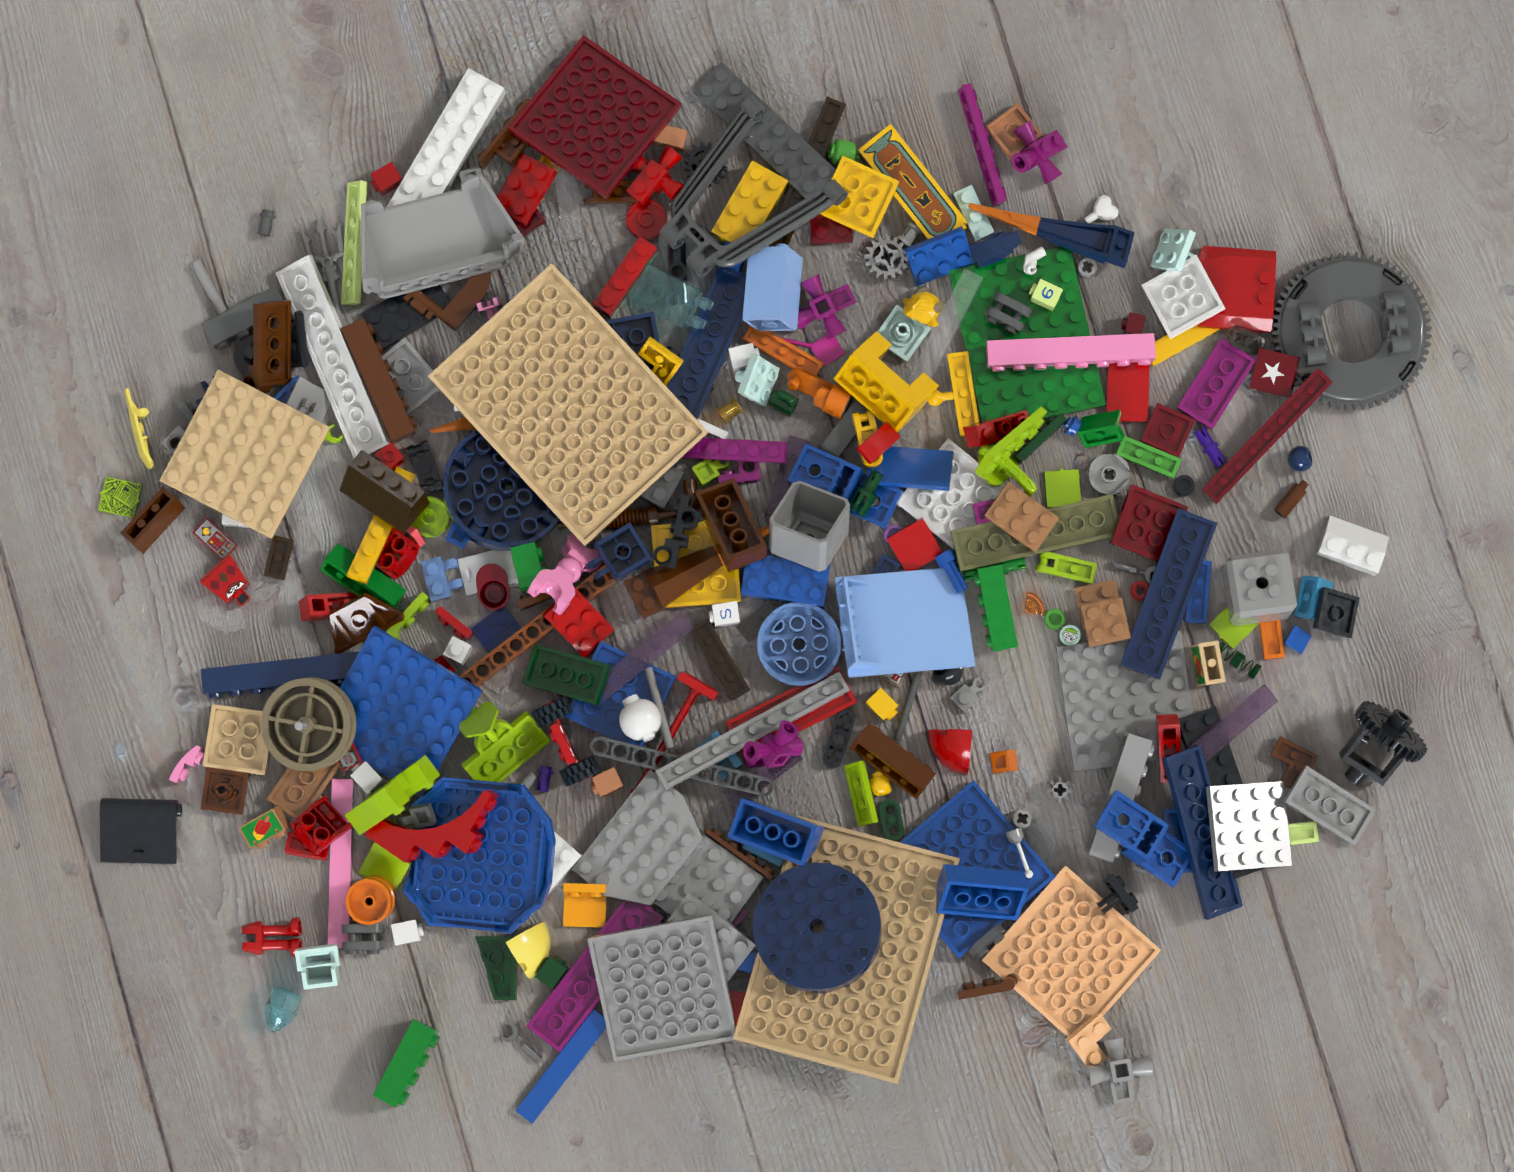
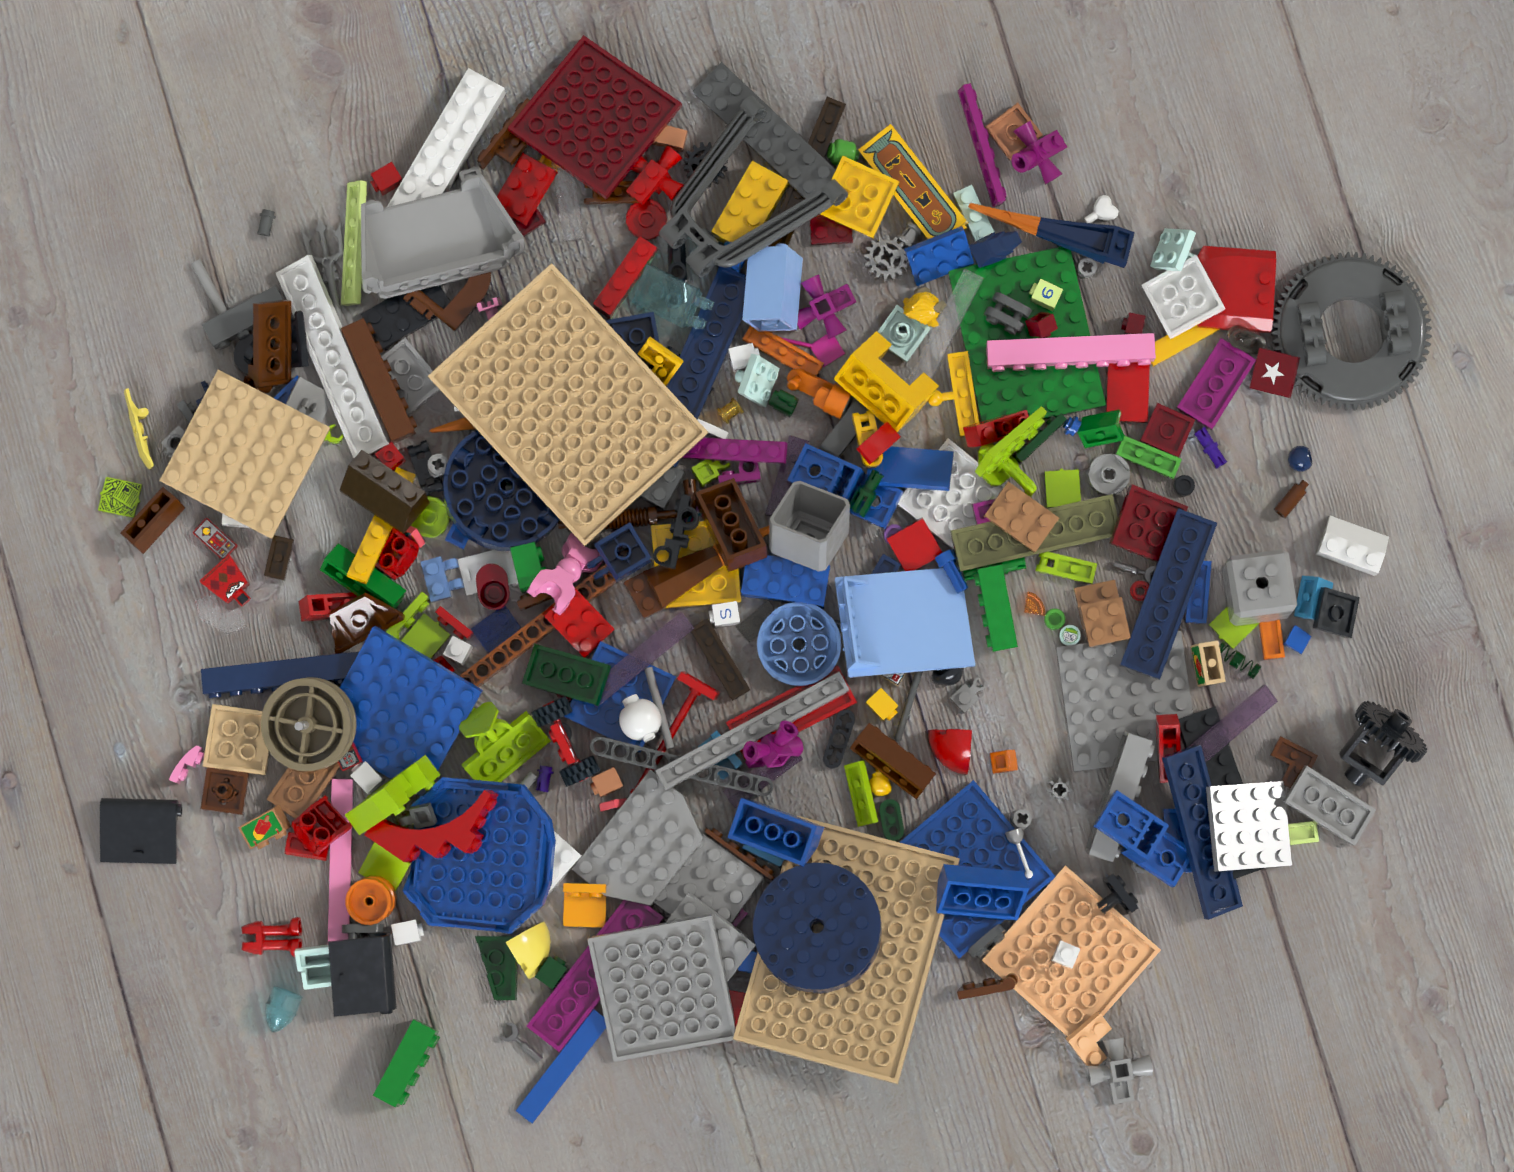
white arm [1023,246,1046,275] -> none
dark red plate [1202,368,1333,504] -> none
none -> black door [328,932,397,1017]
none -> lime piece [401,613,450,659]
none -> light grey bush [427,454,448,477]
none -> coral tile [599,798,627,812]
none -> dark red plate [1025,312,1058,338]
none -> white brick [1051,940,1080,969]

